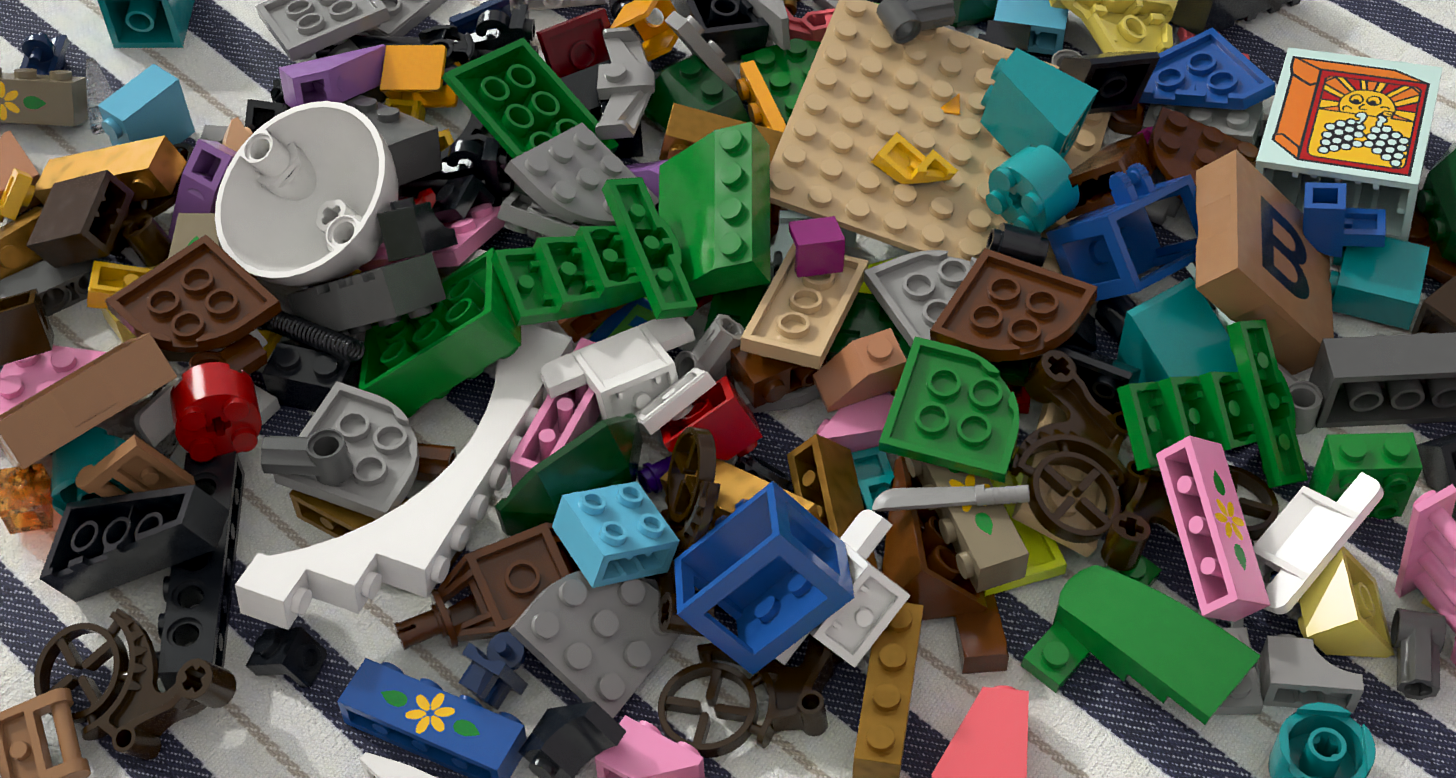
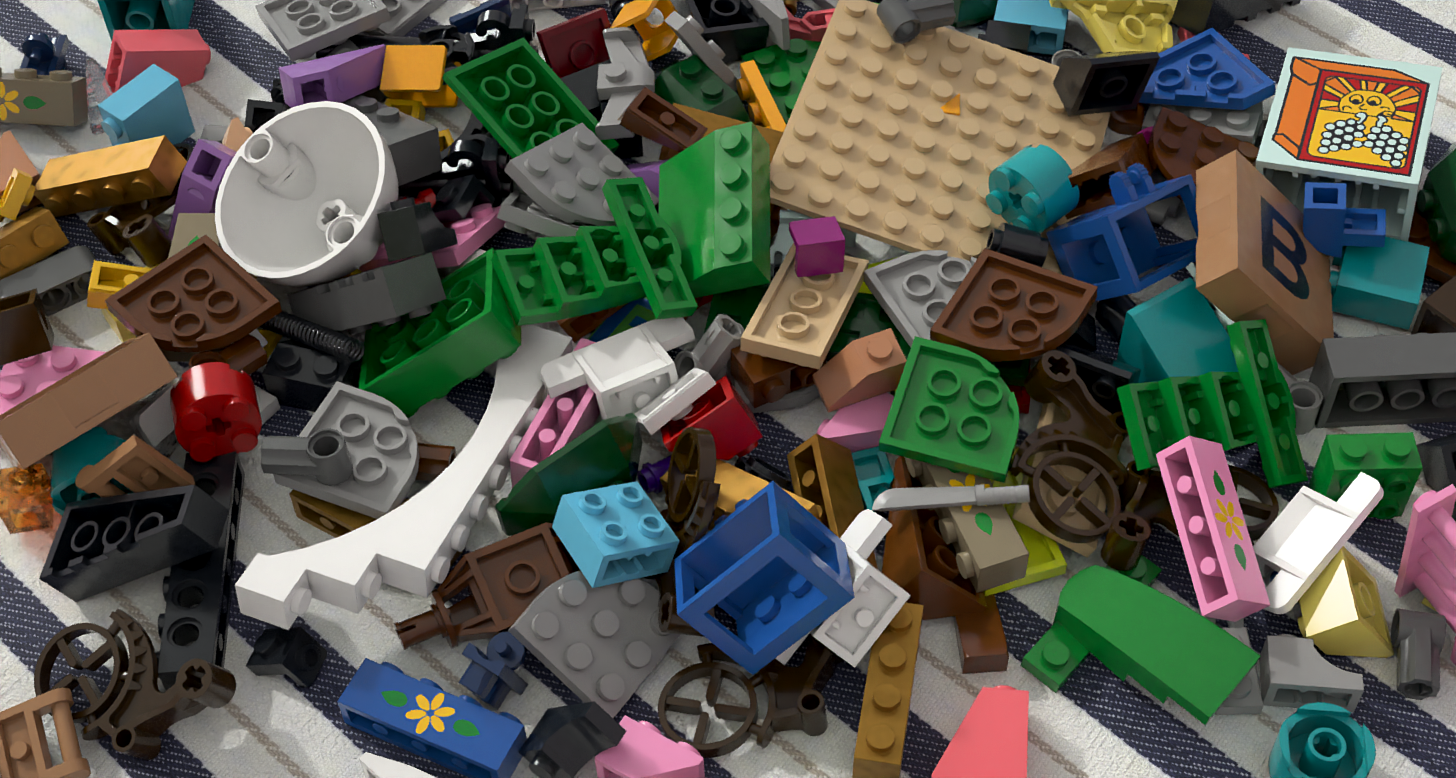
dark brown brick [26,170,135,268] -> none
yellow slope [871,132,958,184] -> none
teal slope [980,47,1098,159] -> none
none -> coral slope [103,29,211,97]
none -> reddish brown slope [620,87,708,152]

